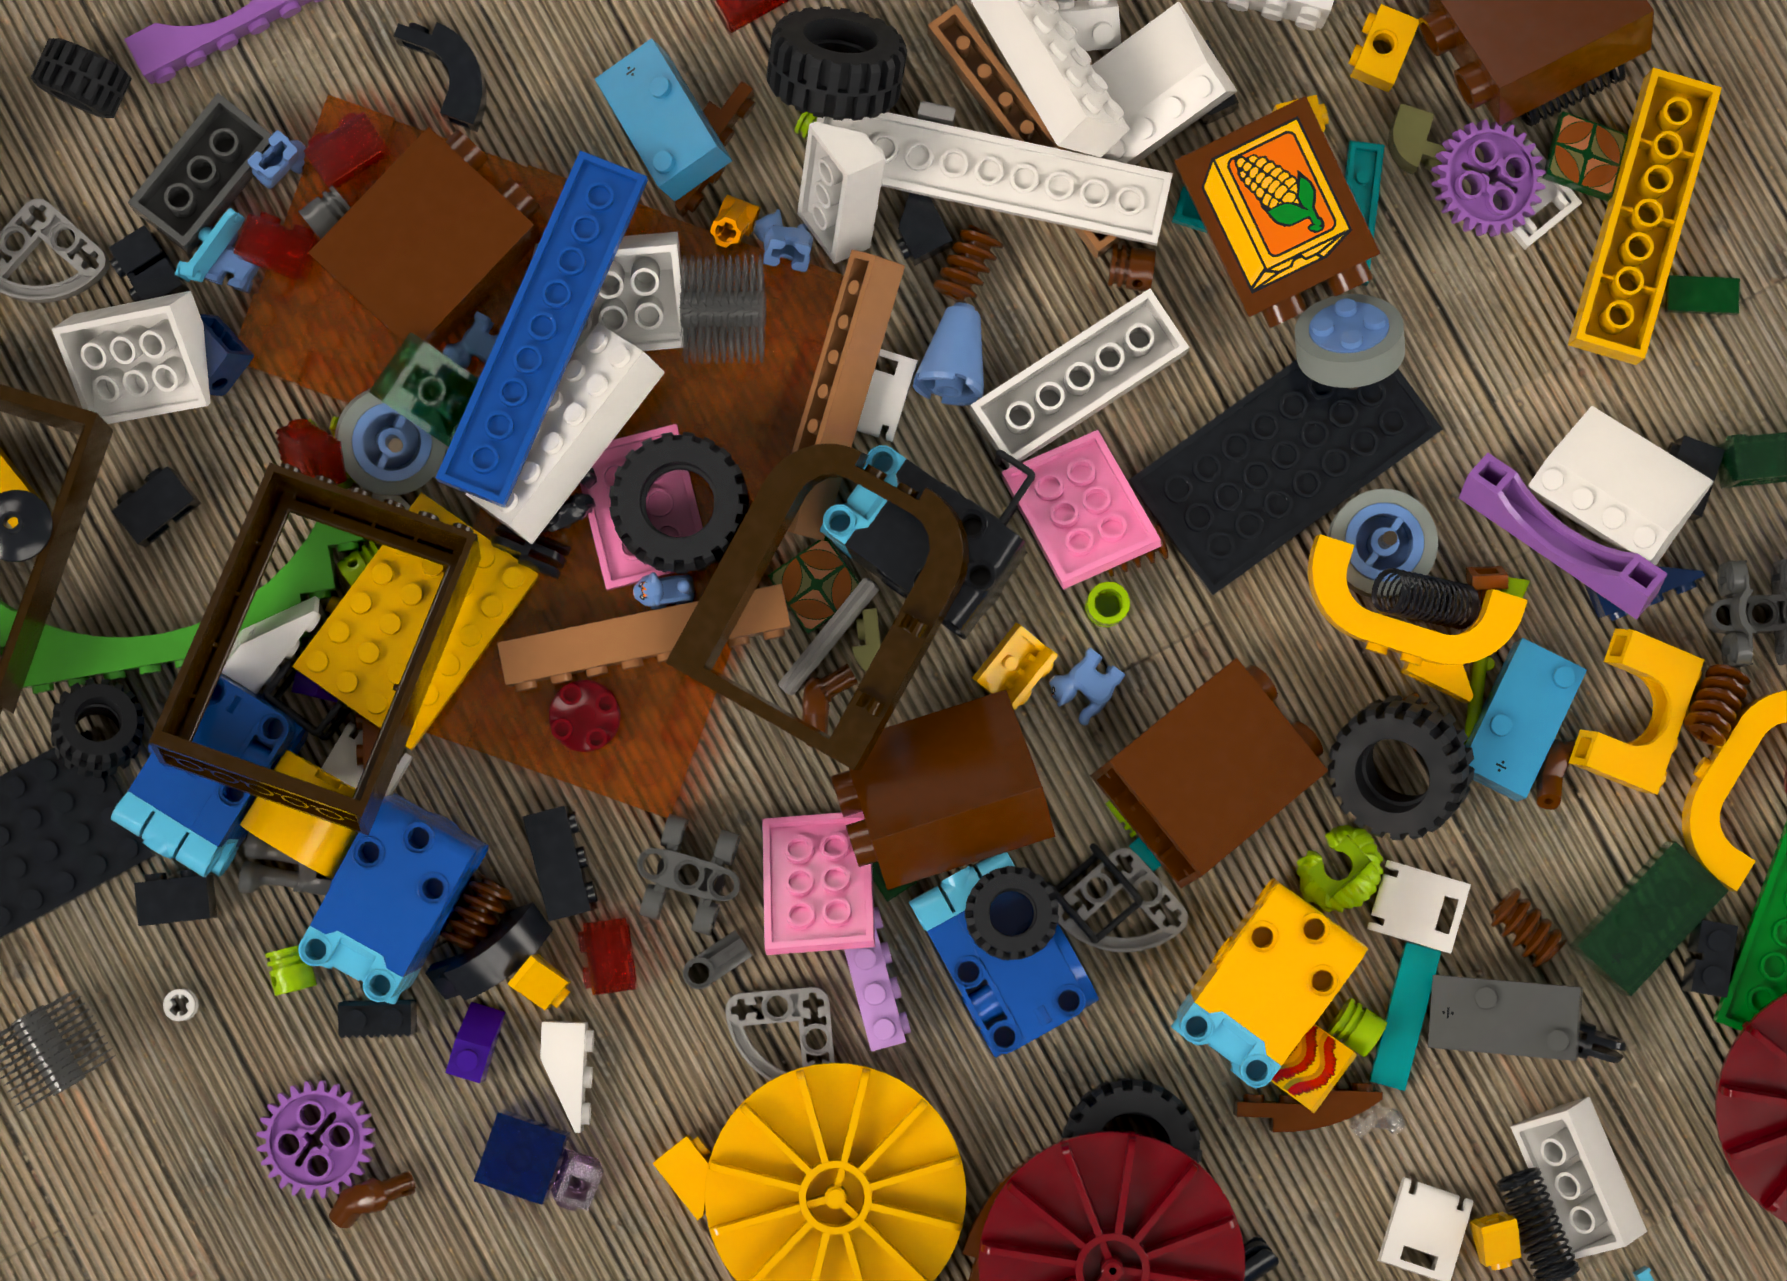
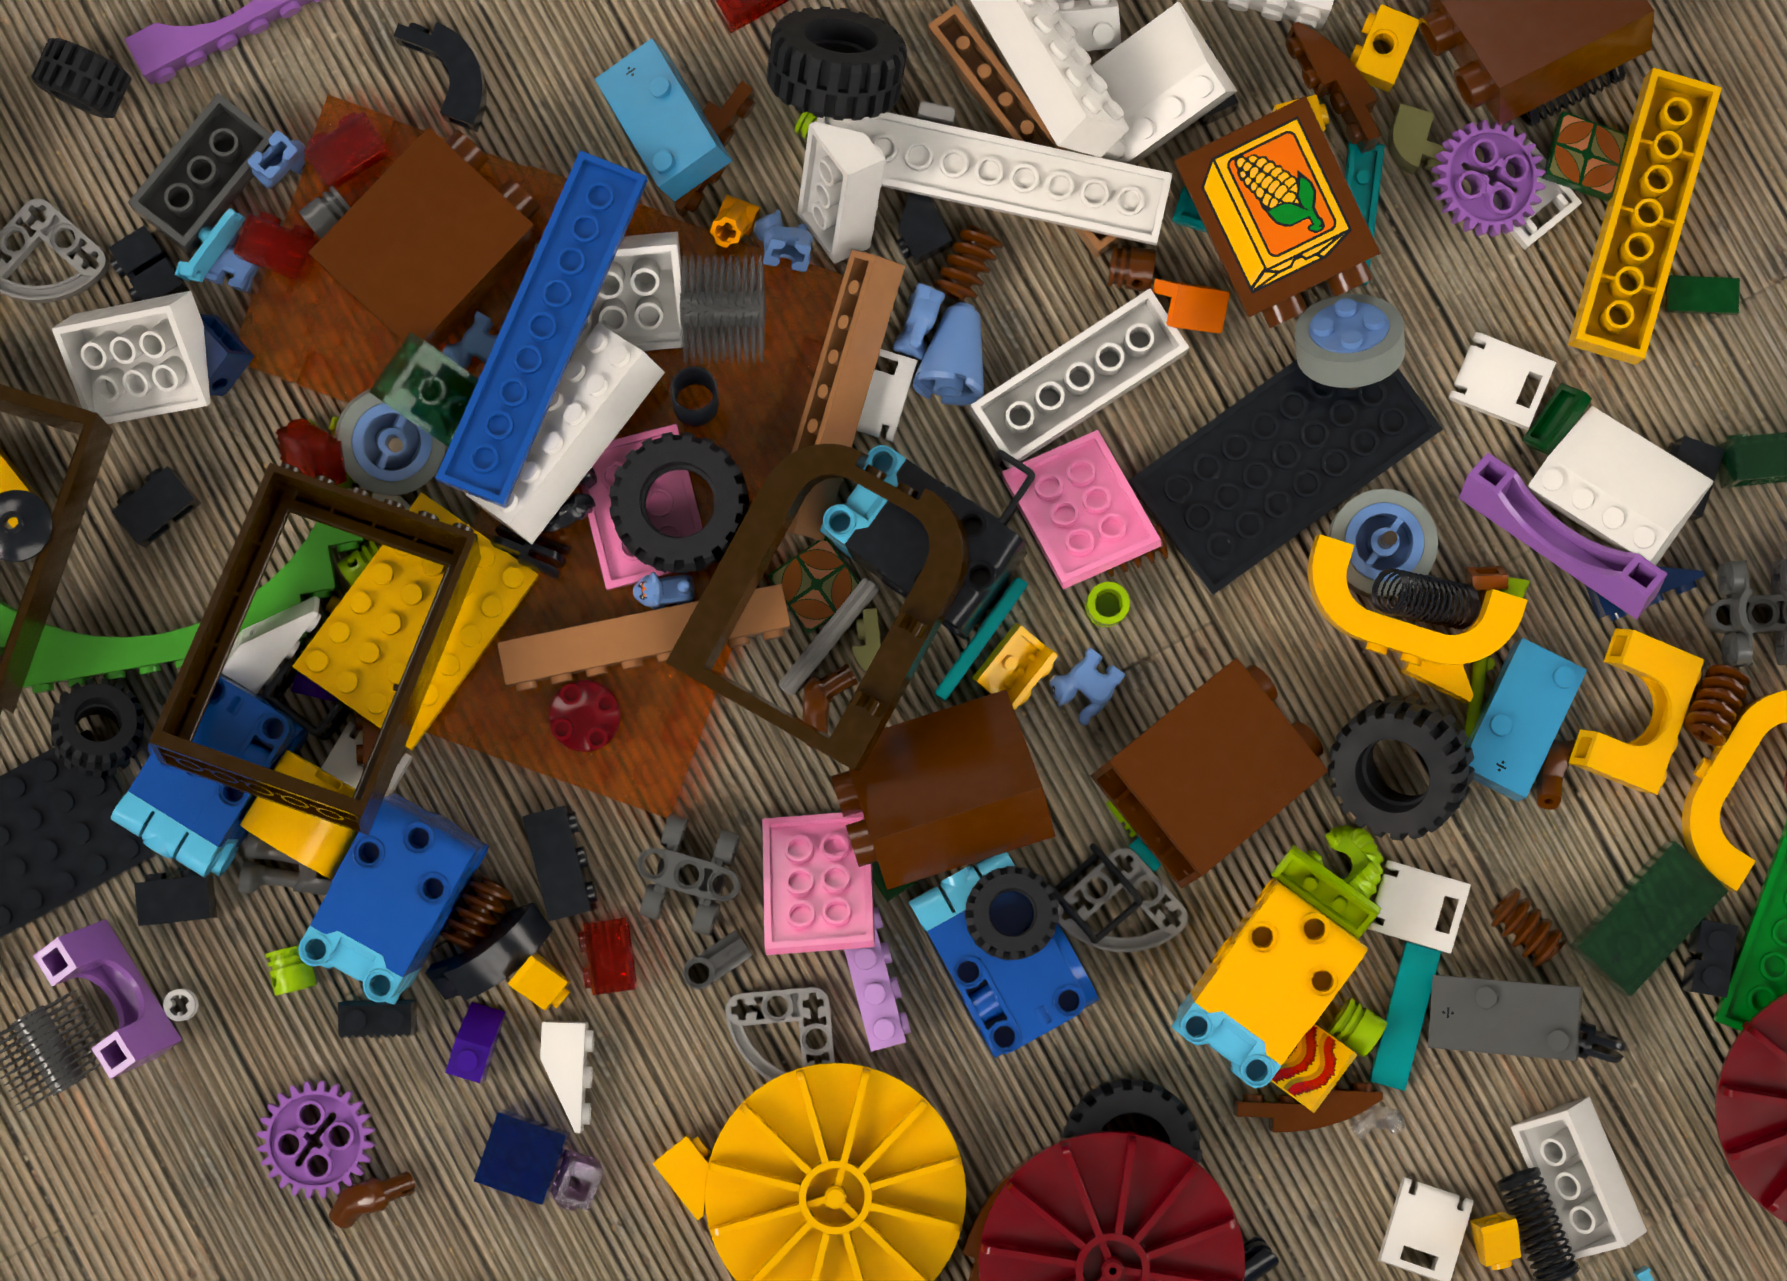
none -> medium lavender arch [33,919,182,1079]
none -> black piece [670,366,719,427]
none -> medium blue animal [893,283,945,360]
none -> teal tile [935,577,1028,702]
none -> orange panel [1153,278,1230,334]
none -> lime tile [1271,844,1381,939]
none -> reddish brown slope [1286,22,1381,154]
none -> white container [1448,332,1556,431]
none -> dark green tile [1522,383,1592,455]

